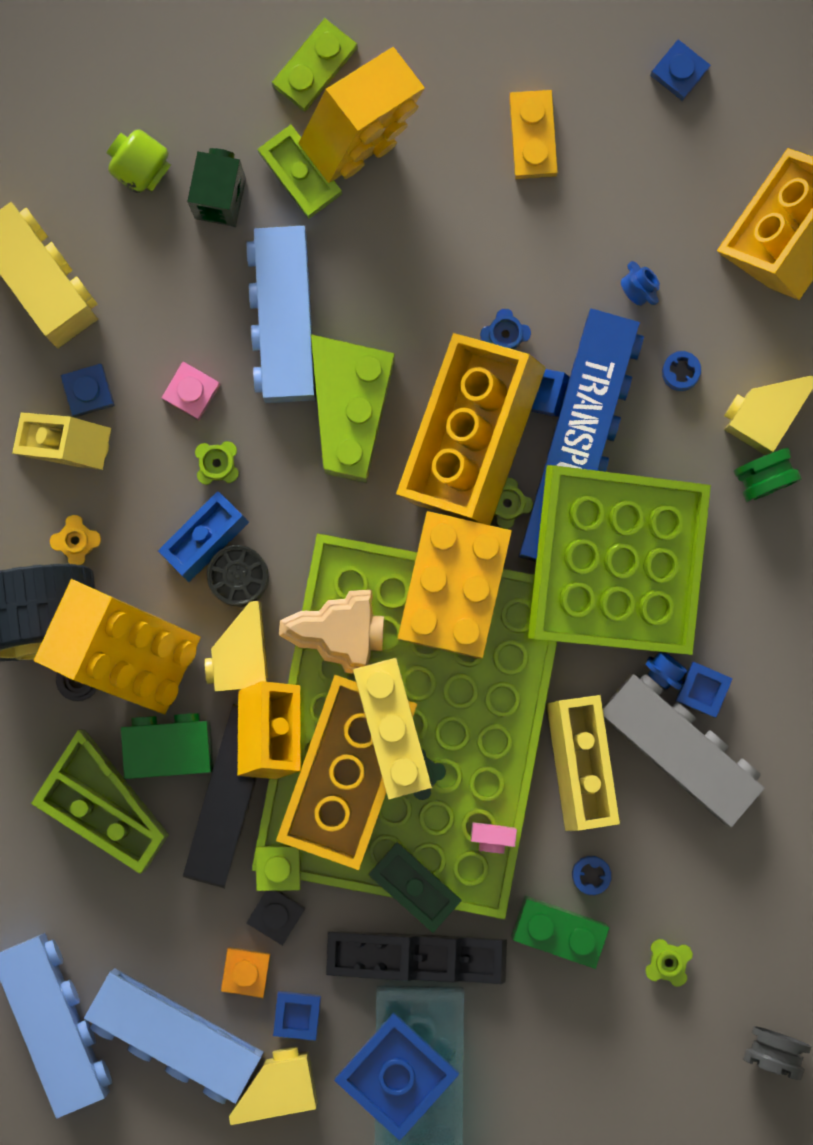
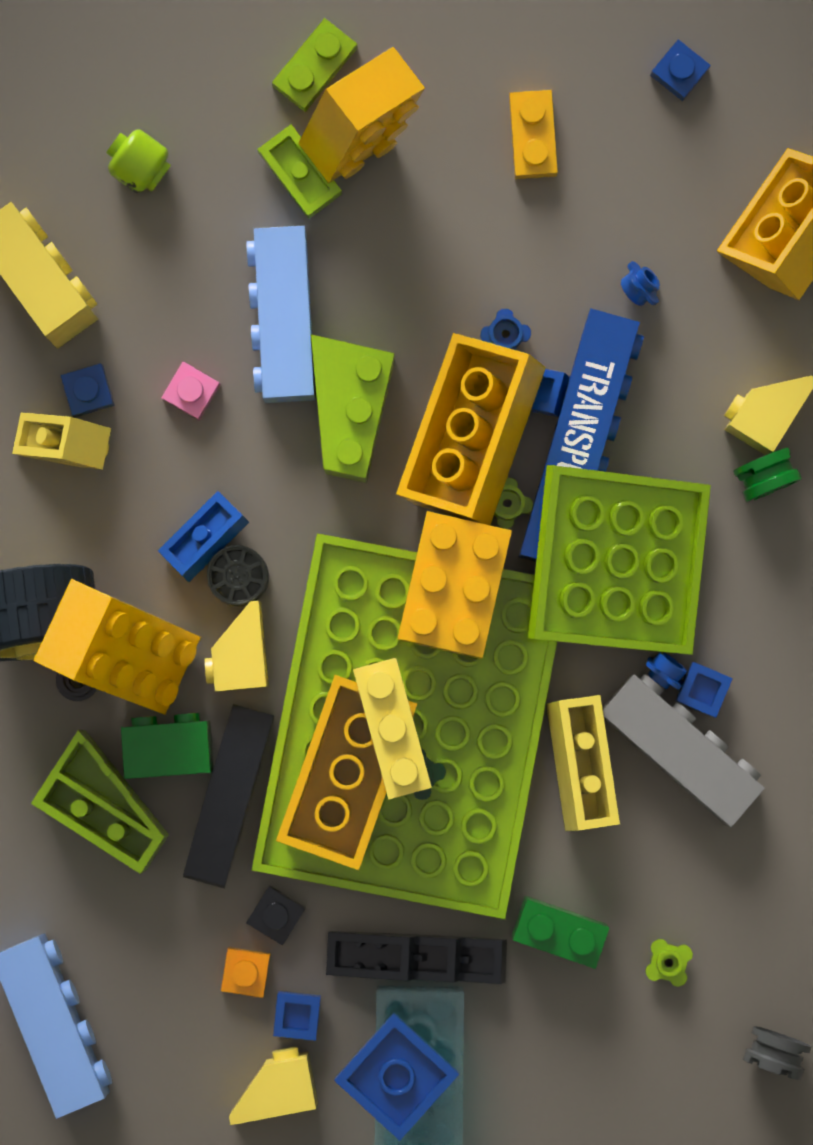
yellow plate [50,515,101,565] -> none
light blue brick [84,968,263,1104] -> none
dark green brick [187,148,246,227] -> none
lime plate [195,441,239,485] -> none
yellow brick [237,681,300,779] -> none
lime plate [256,846,301,891] -> none
tan rock [279,590,384,674] -> none
dark green plate [368,842,462,933] -> none
bright pink plate [470,822,517,854] -> none
blue bush [572,856,611,895] -> none
blue bush [662,351,701,391] -> none

